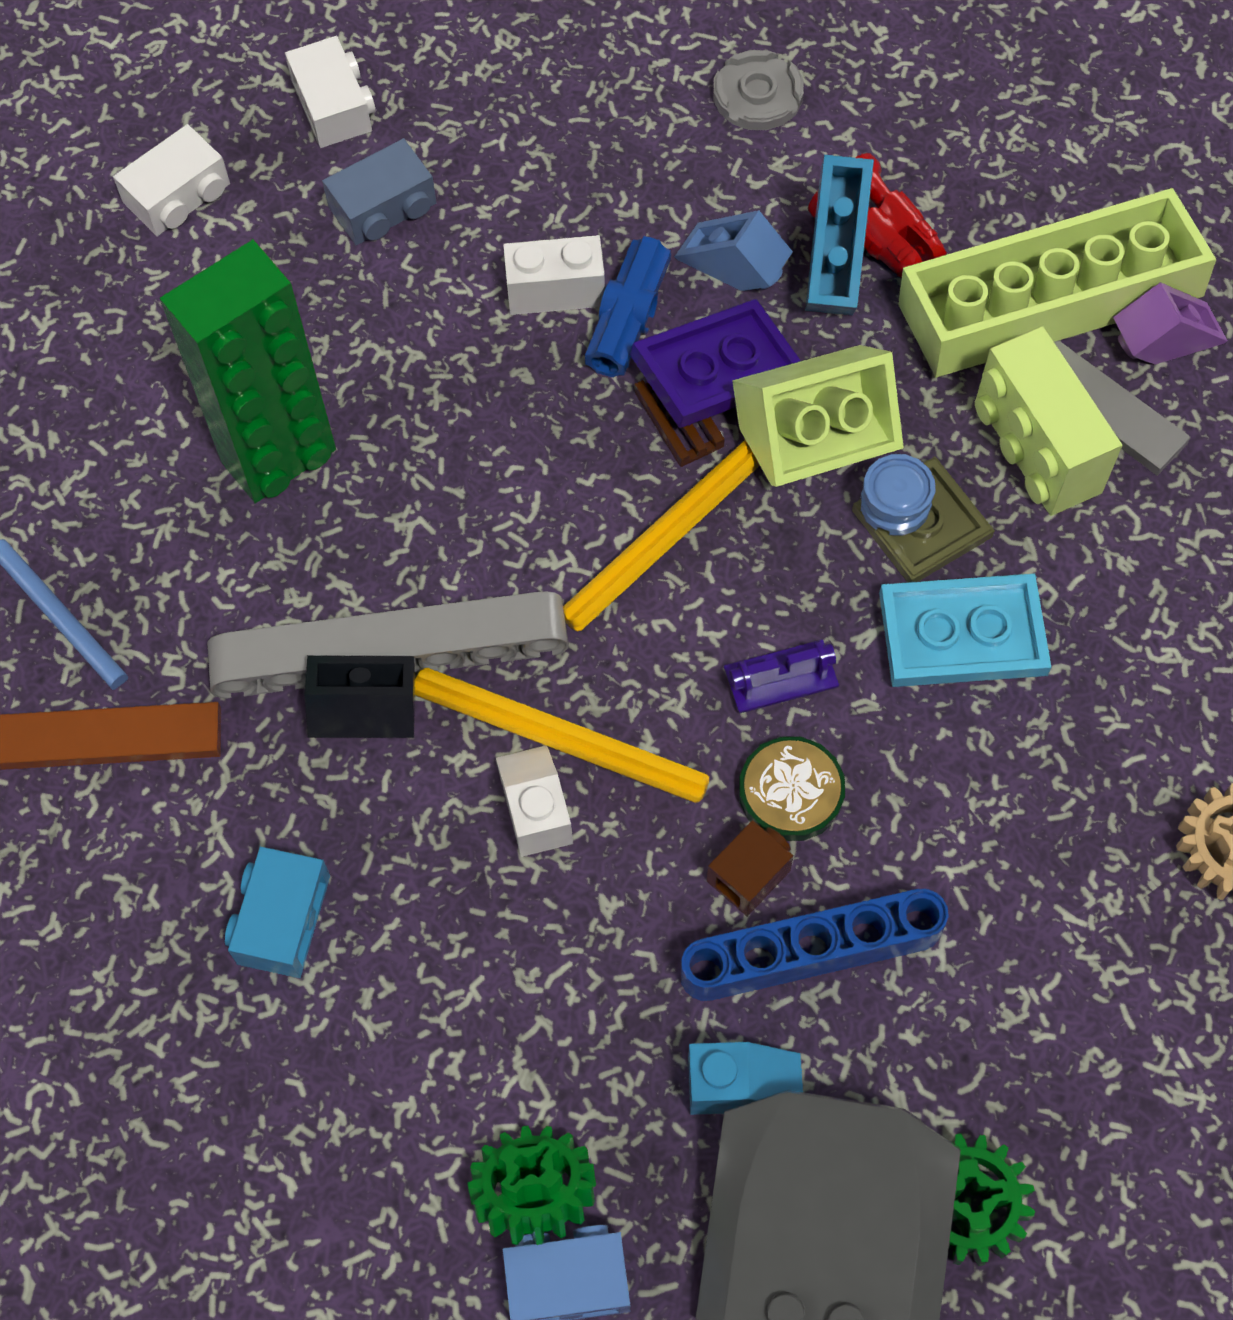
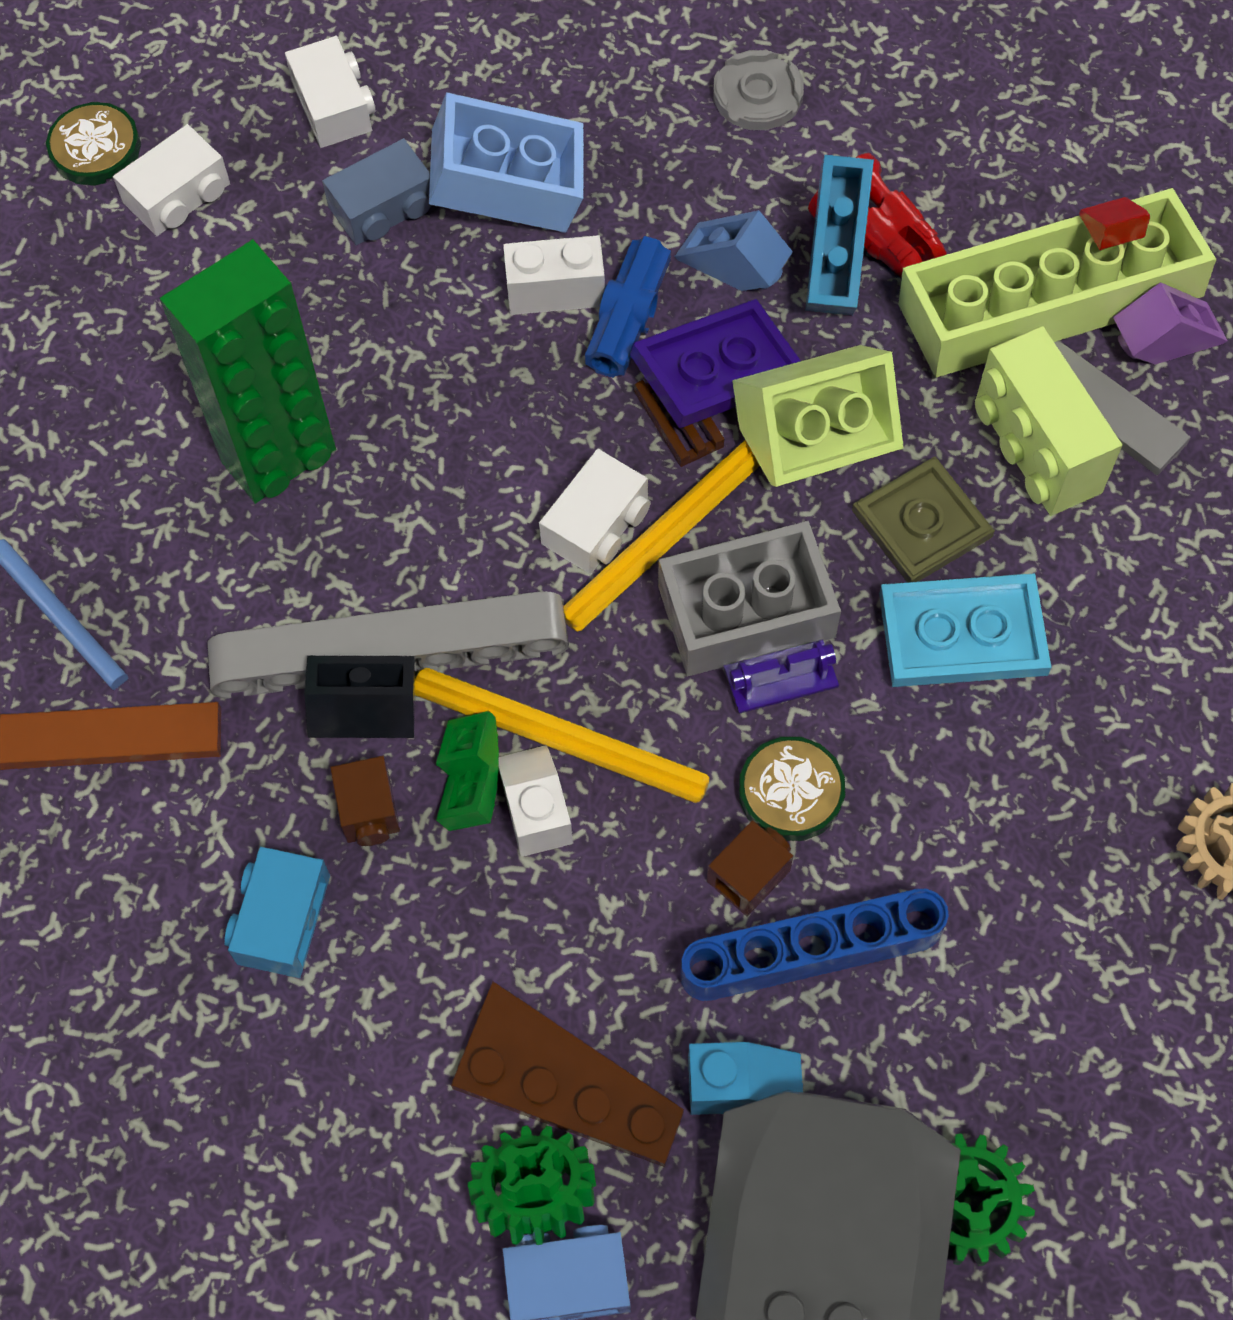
medium blue wheel [860,454,935,536] -> none
none -> tile [46,102,141,186]
none -> reddish brown brick [330,755,400,846]
none -> light blue brick [429,92,583,233]
none -> green slope [436,711,499,831]
none -> reddish brown wing [451,981,684,1167]
none -> white brick [539,449,650,574]
none -> light grey brick [658,521,841,677]
none -> red slope [1079,197,1150,250]

